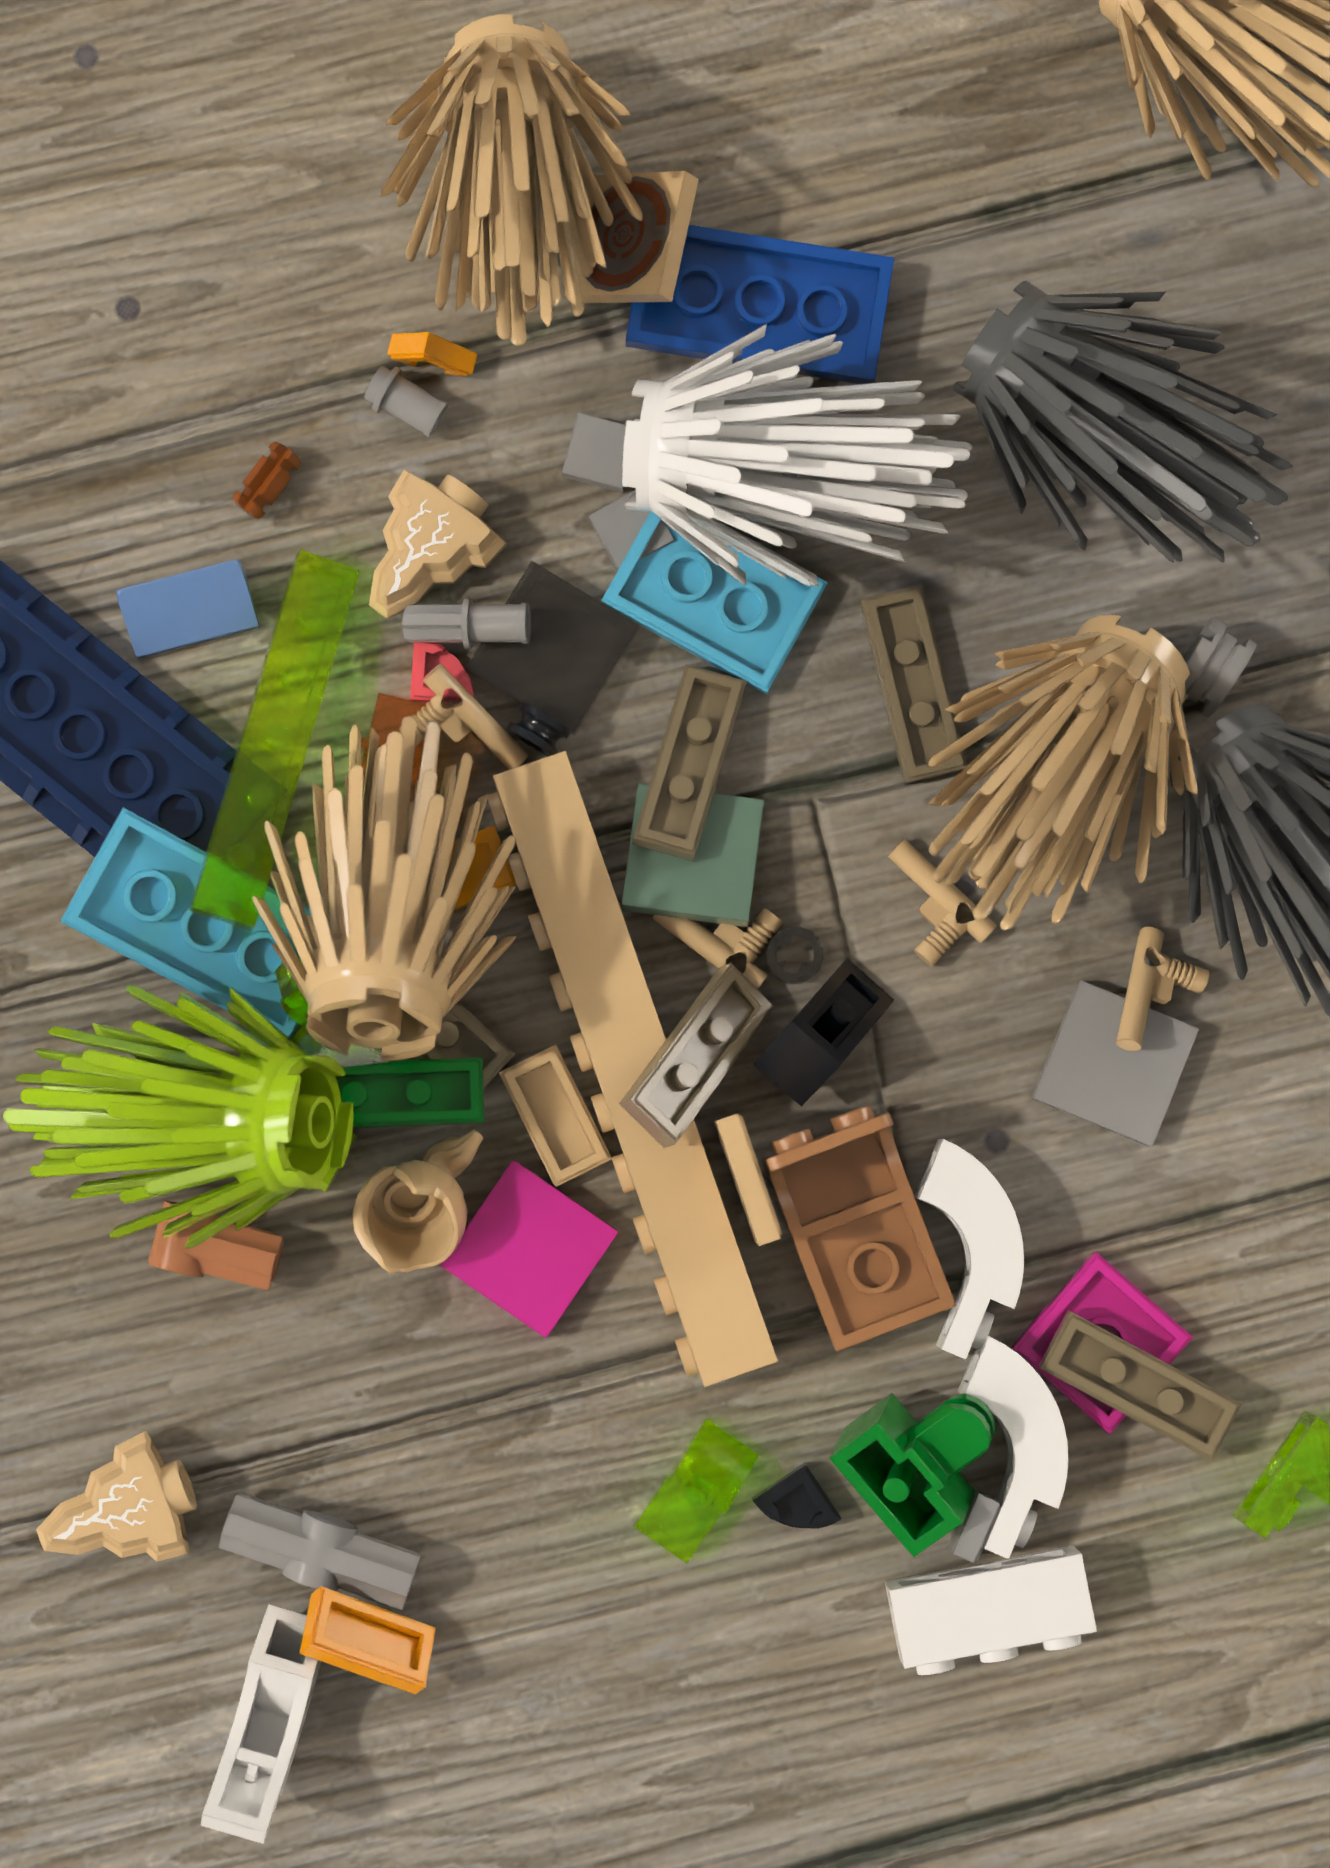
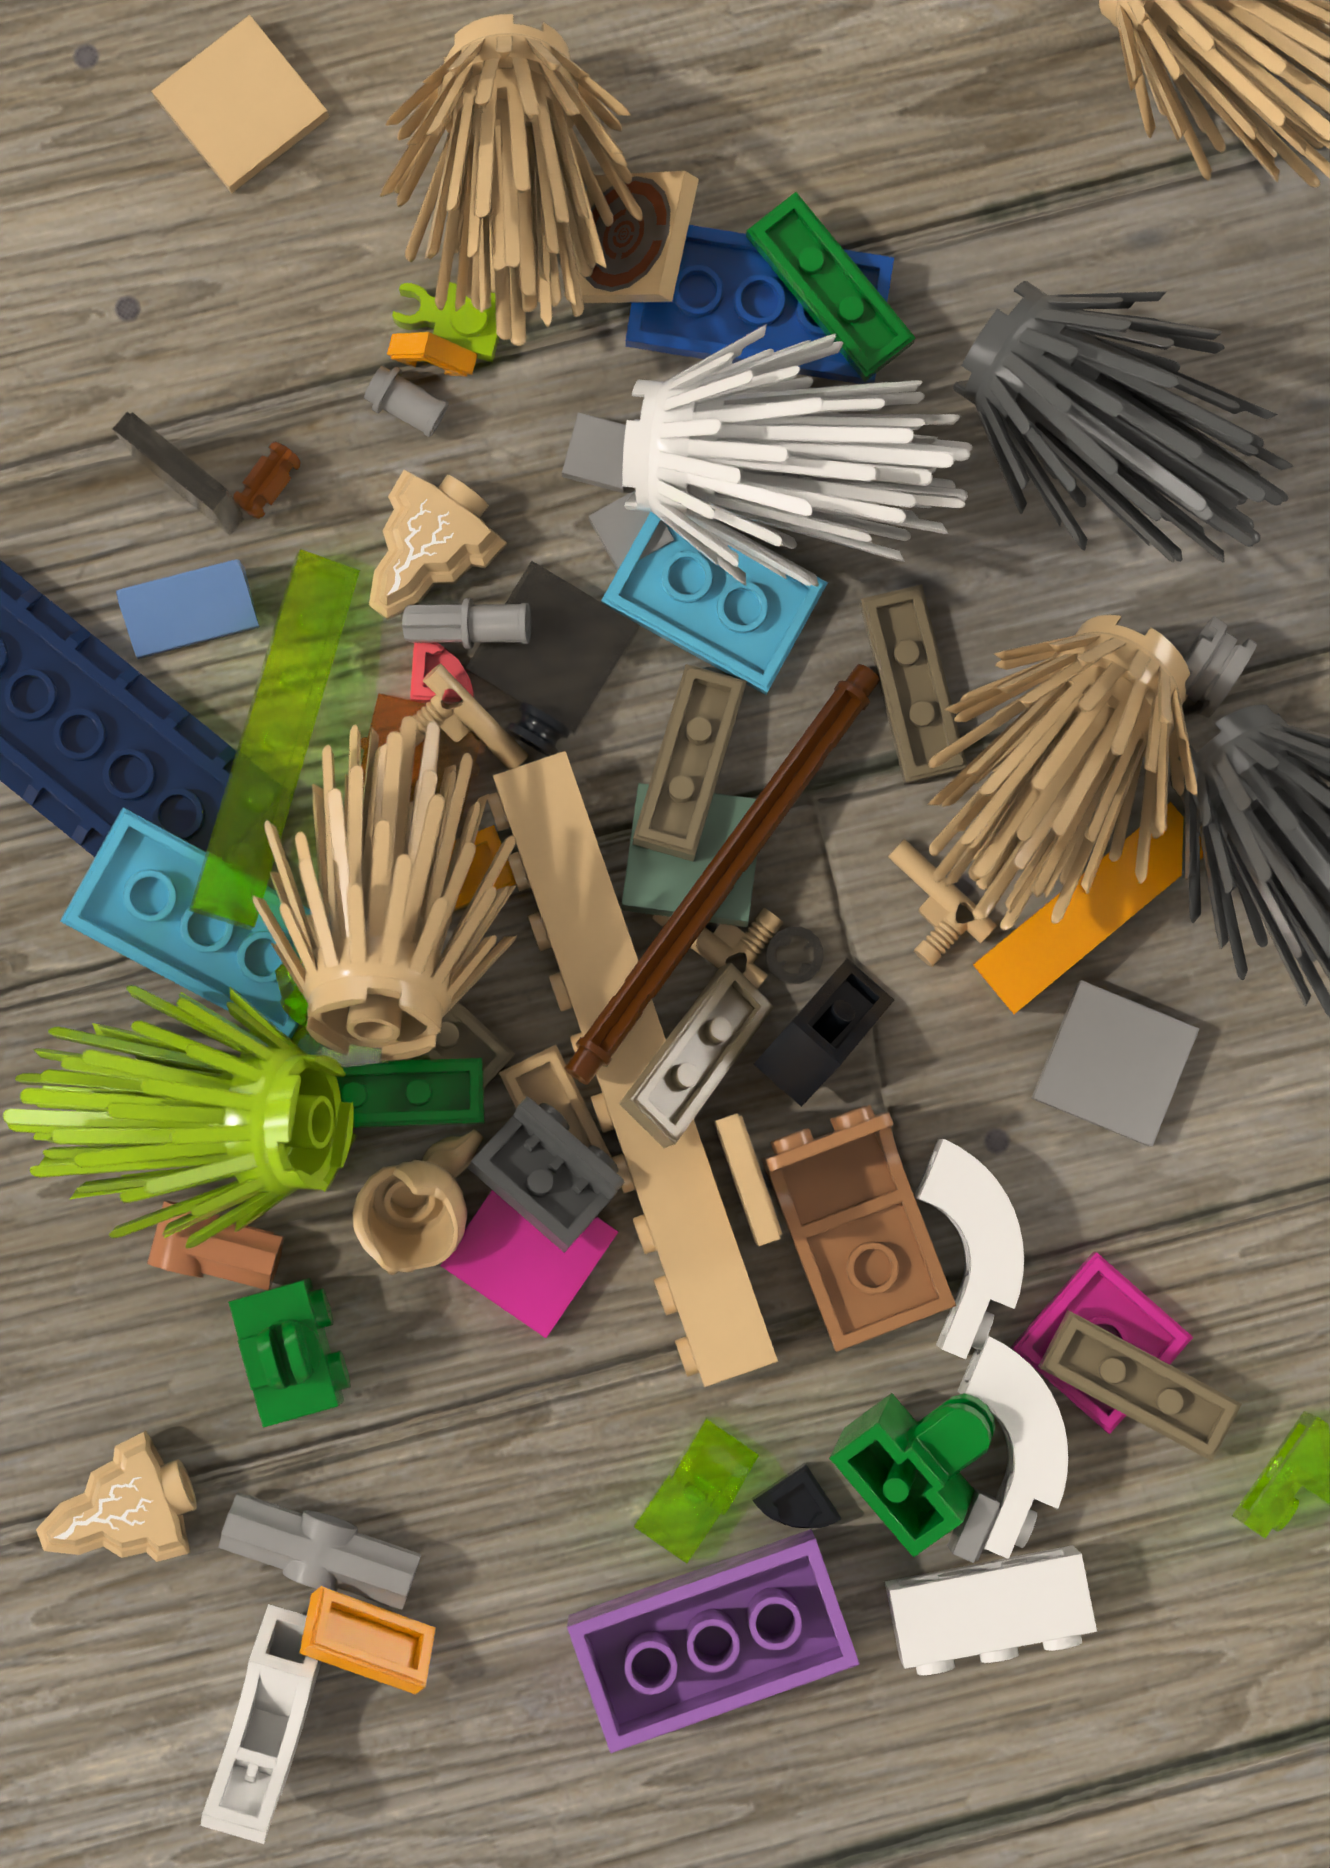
tan hose [1116,927,1209,1051] -> none
none -> clear smoke tile [113,412,244,535]
none -> tan tile [151,15,329,194]
none -> green brick [228,1278,351,1428]
none -> lime plate [392,282,499,363]
none -> dark grey bracket [468,1097,624,1253]
none -> reddish brown piece [564,664,880,1085]
none -> medium lavender brick [567,1529,860,1754]
none -> green tile [746,192,916,382]
none -> light orange slope [973,802,1204,1014]

